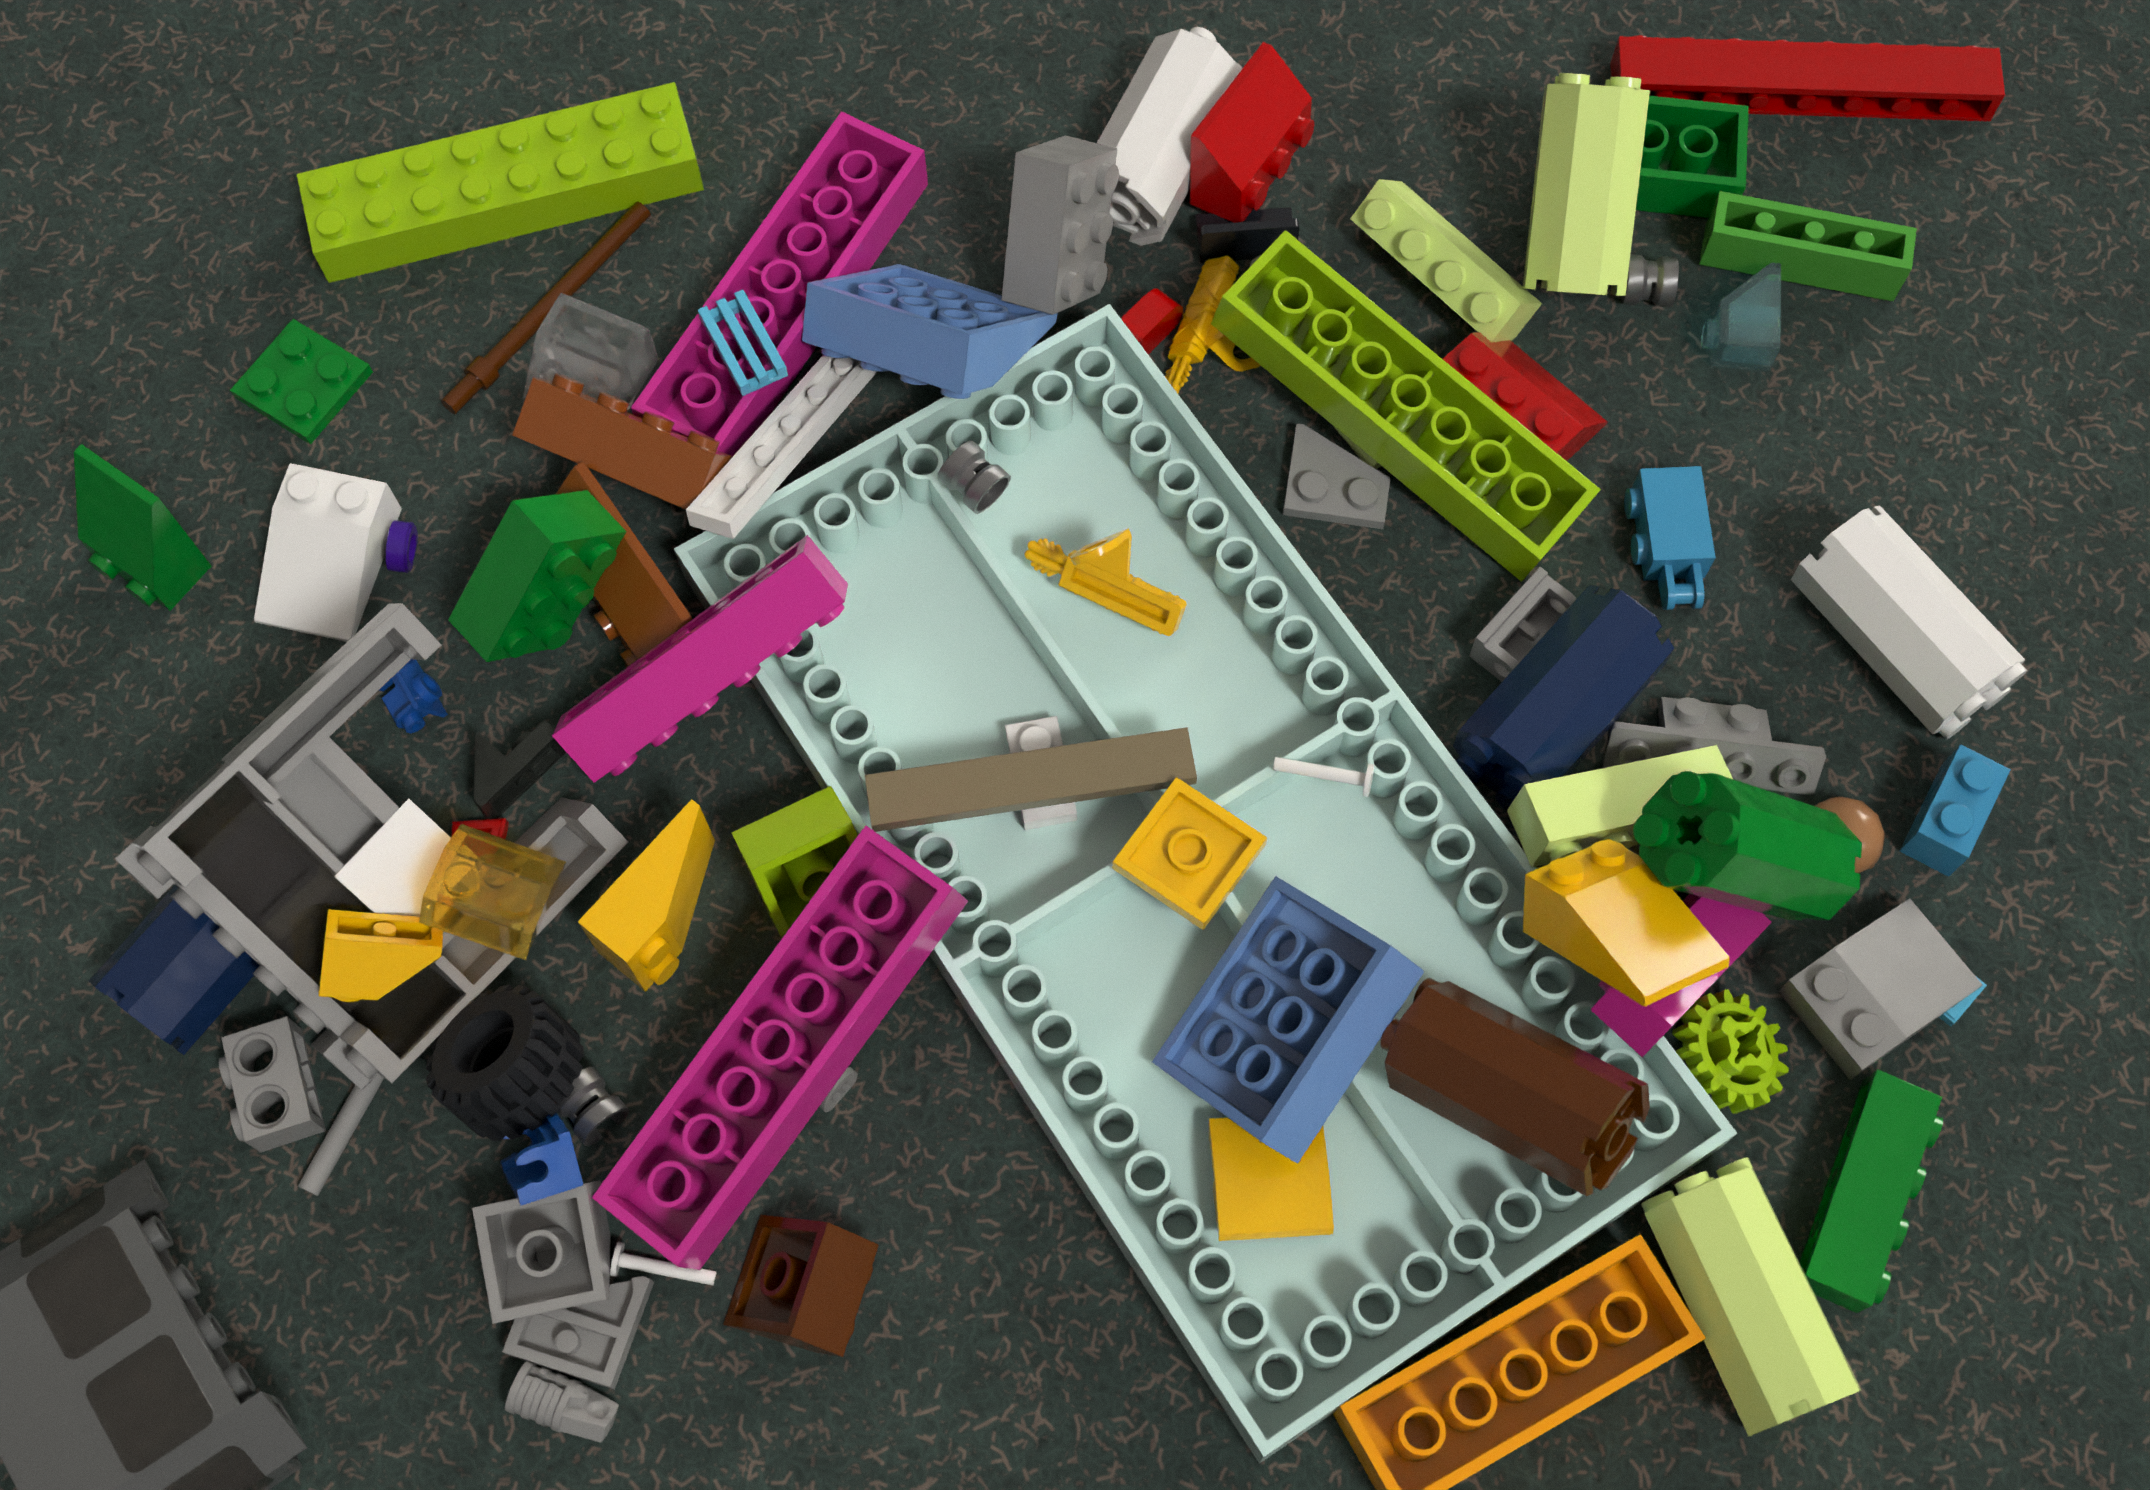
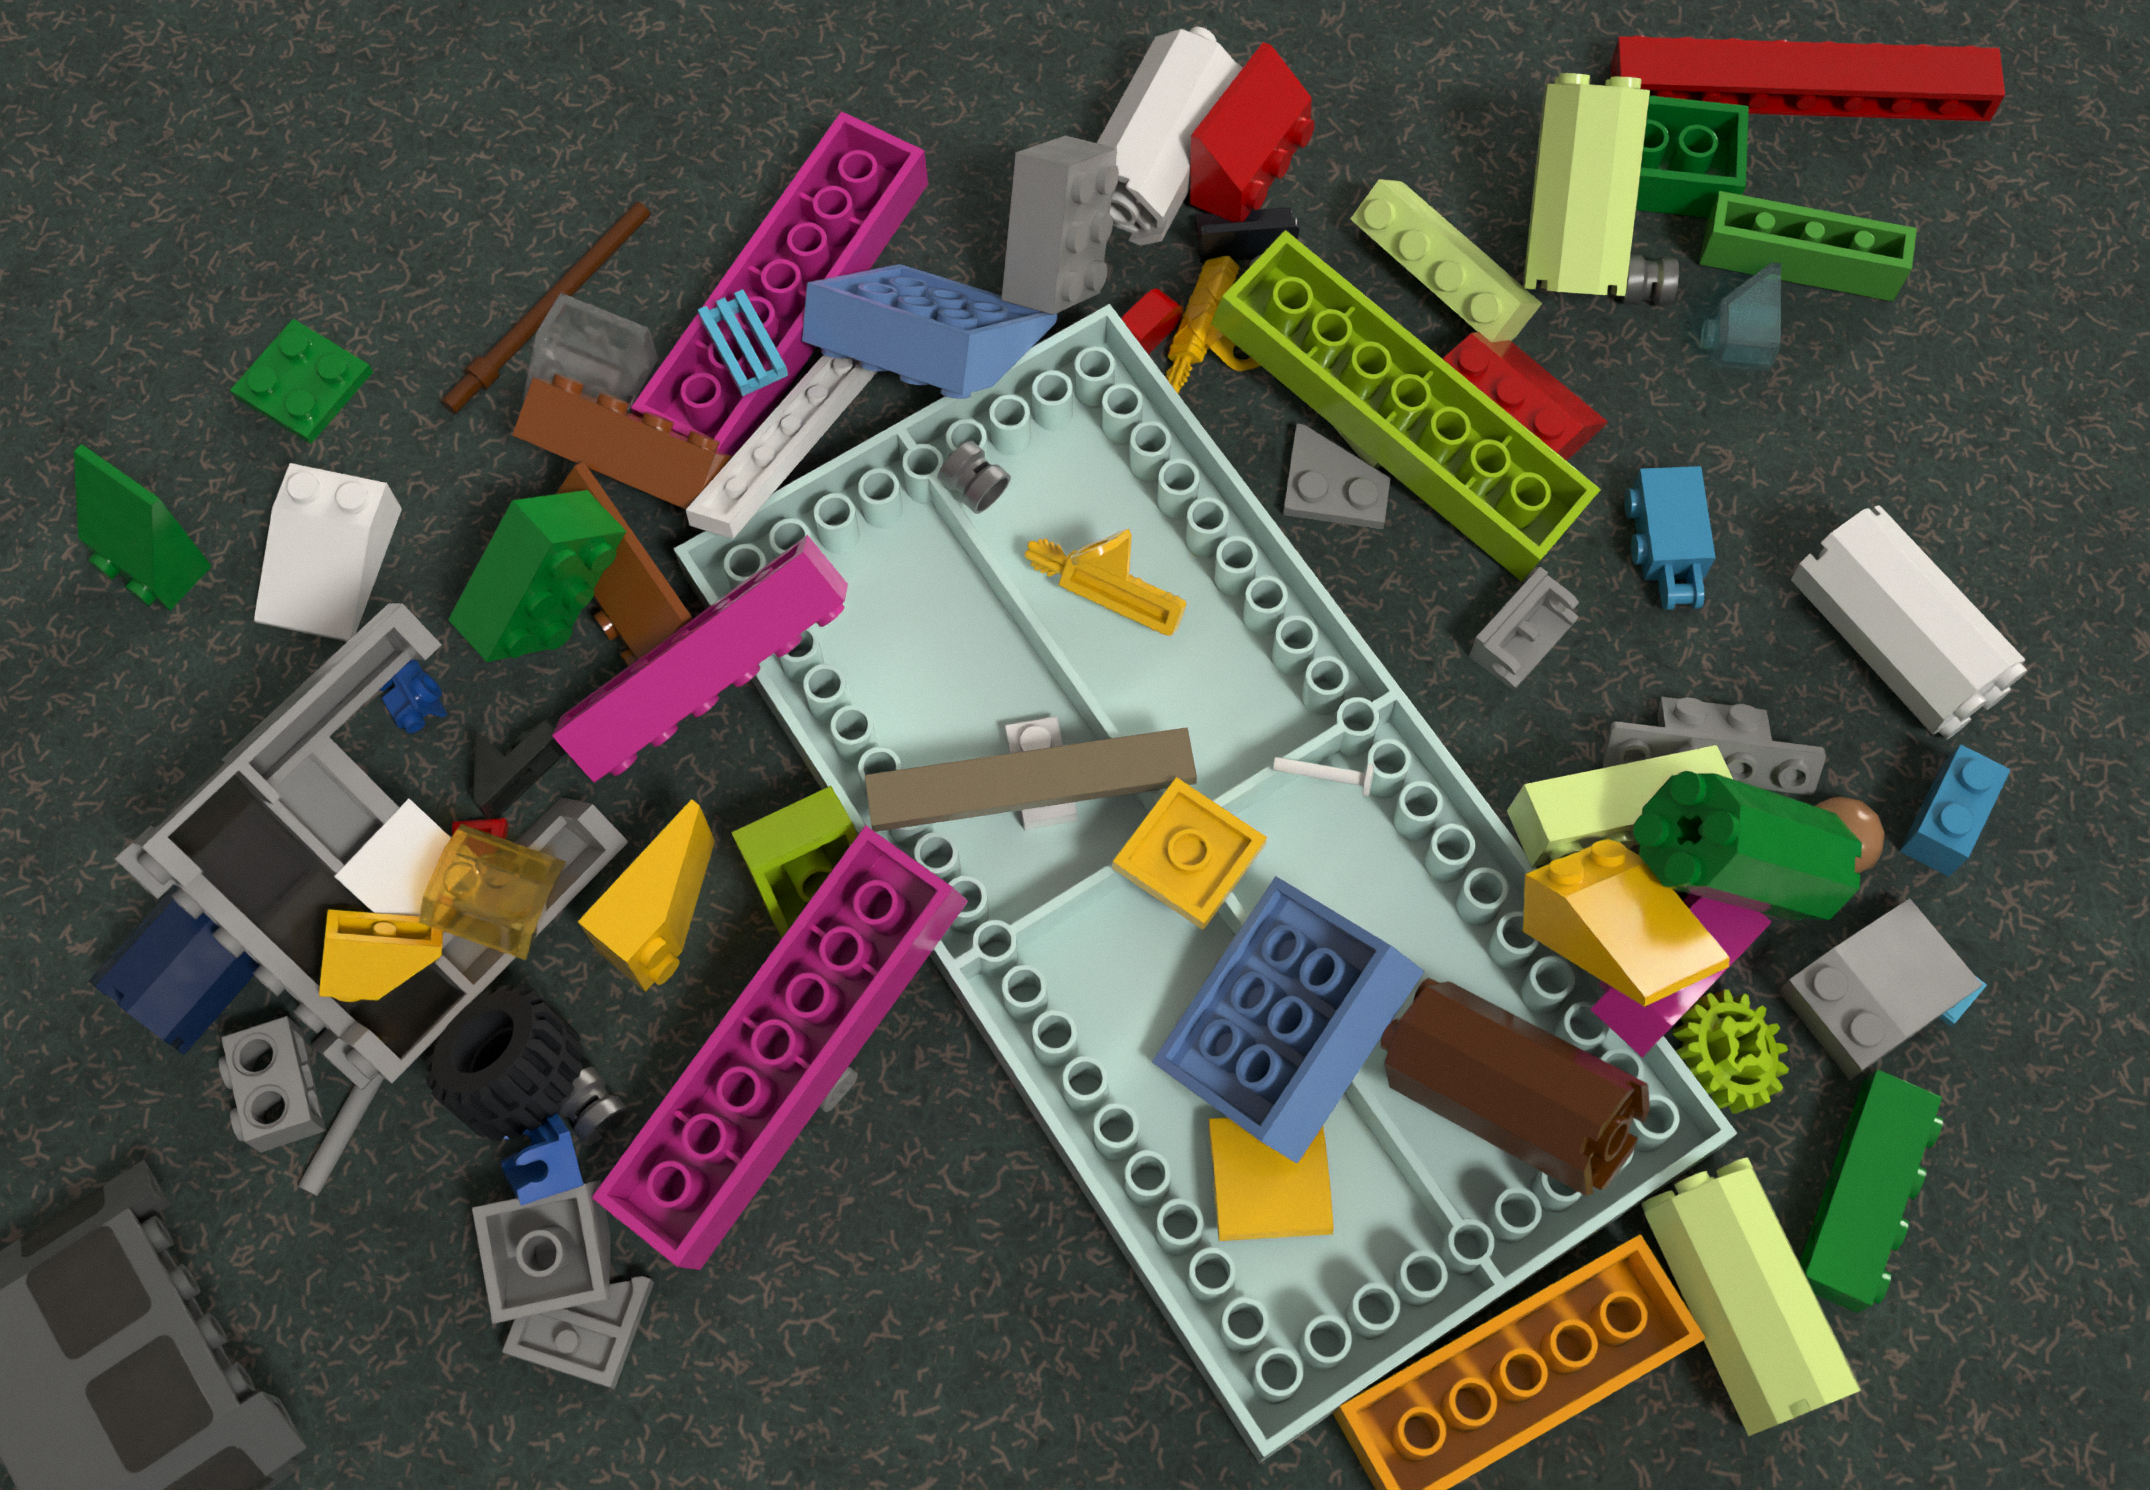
lime brick [297,82,704,283] -> none
dark purple tile [386,520,418,573] -> none
light grey hinge [505,1361,619,1442] -> none
white pin [610,1241,717,1286] -> none
reddish brown slope [723,1215,879,1357] -> none
dark blue brick [1453,584,1674,811] -> none

